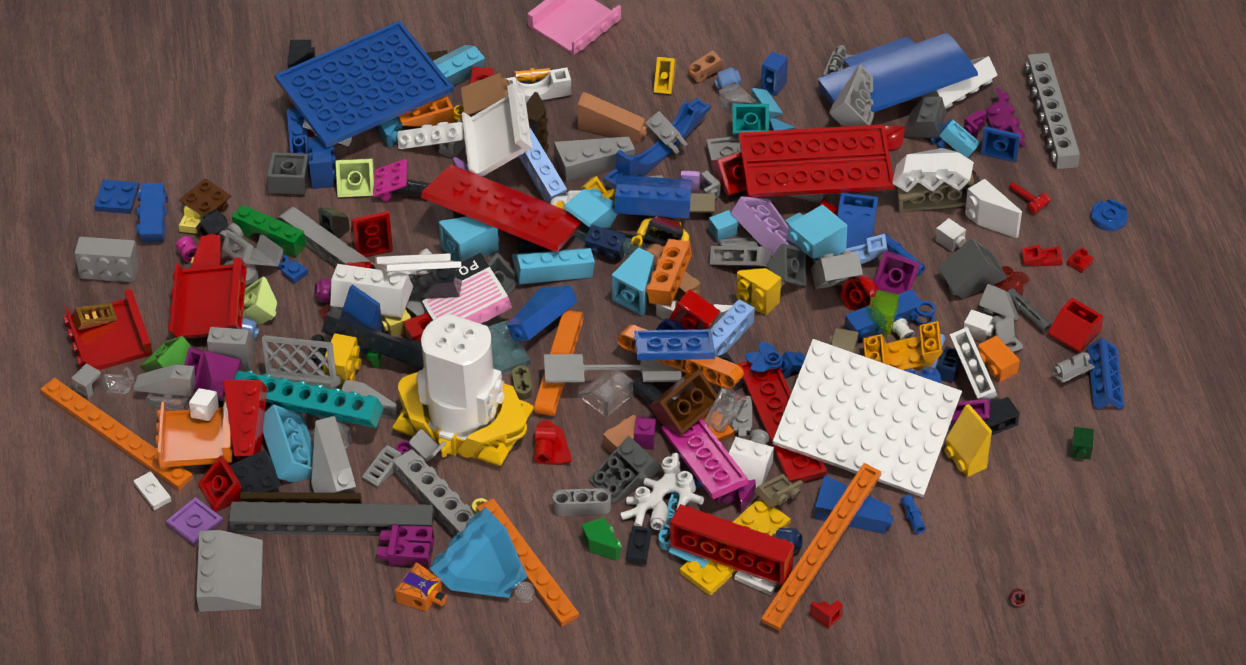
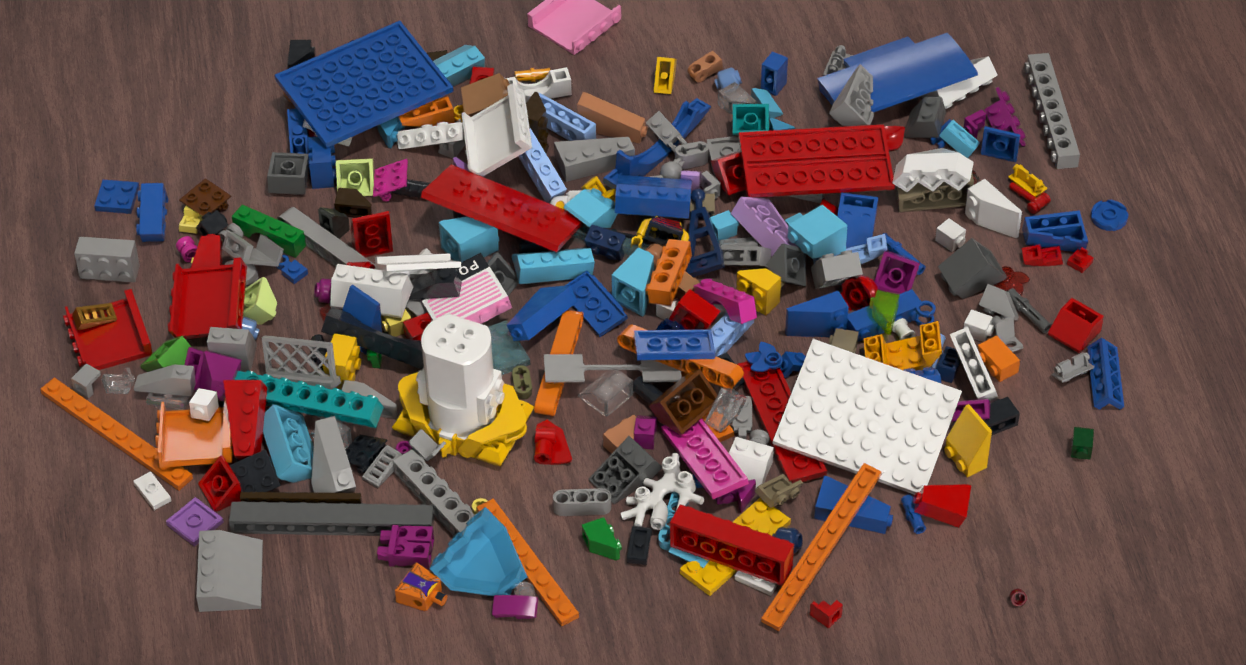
none -> dark brown slope [334,188,373,218]
none -> black hinge [345,434,387,474]
none -> magenta slope [492,595,538,619]
none -> light blue brick [539,93,596,141]
none -> blue piece [565,271,628,337]
none -> light grey beam [660,141,709,179]
none -> dark blue plate [686,188,724,277]
none -> dark pink arch [694,279,757,324]
none -> blue slope [785,291,849,337]
none -> red slope [913,484,971,528]
none -> yellow hinge [1008,164,1047,197]
none -> blue wedge [1022,210,1088,252]

